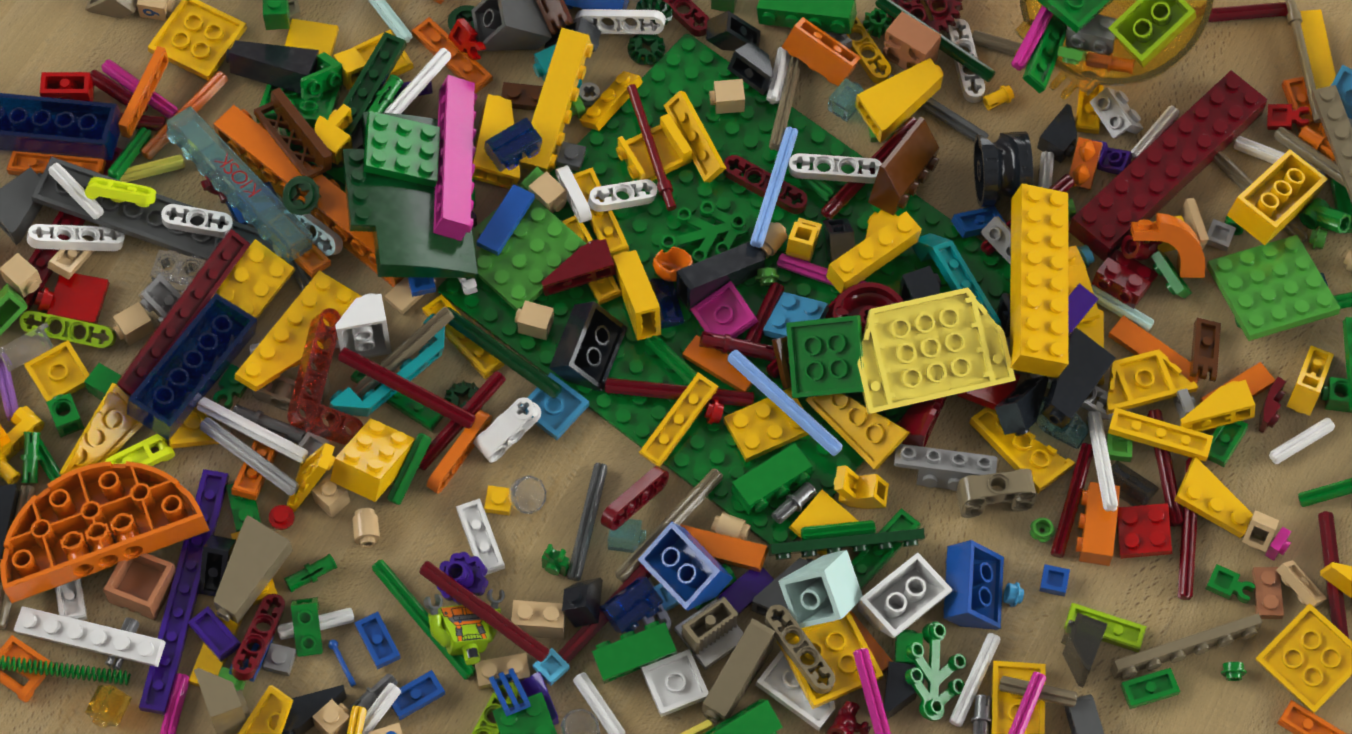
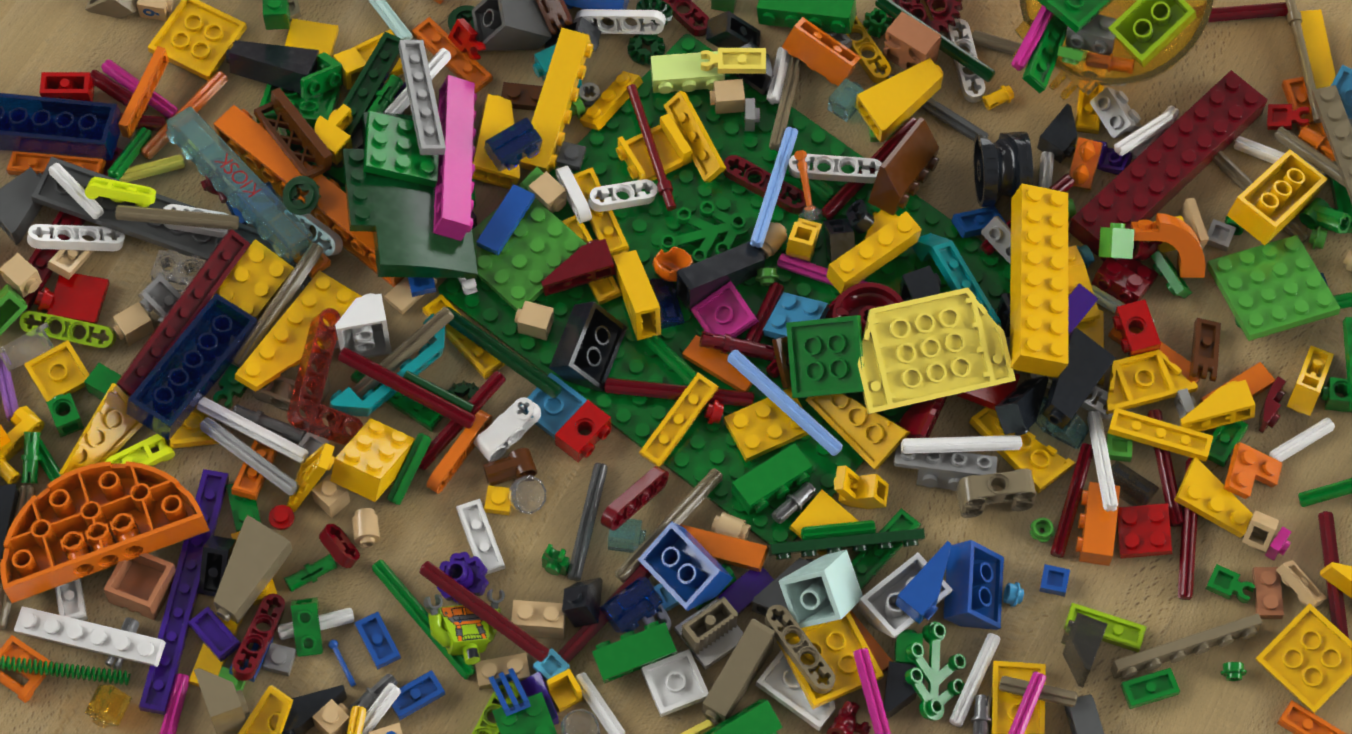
none -> dark tan axle [115,205,239,230]
none -> dark tan axle [232,242,324,368]
none -> dark red beam [319,524,360,568]
none -> light grey plate [398,40,446,155]
none -> dark green bar [403,370,474,413]
none -> reddish brown piece [483,448,537,486]
none -> yellow panel [546,668,582,713]
none -> red brick [555,400,612,463]
none -> yellowish green brick [651,51,725,94]
none -> light yellow plate [701,48,766,74]
none -> light grey plate [745,98,760,131]
none -> orange piece [794,150,823,221]
none -> black beam [846,199,875,234]
none -> blue slope [895,541,951,624]
none -> white axle [901,435,1022,454]
none -> brick [1099,223,1135,259]
none -> red brick [1112,299,1161,357]
none -> white axle [1114,111,1174,156]
none -> orange plate [1224,442,1283,499]

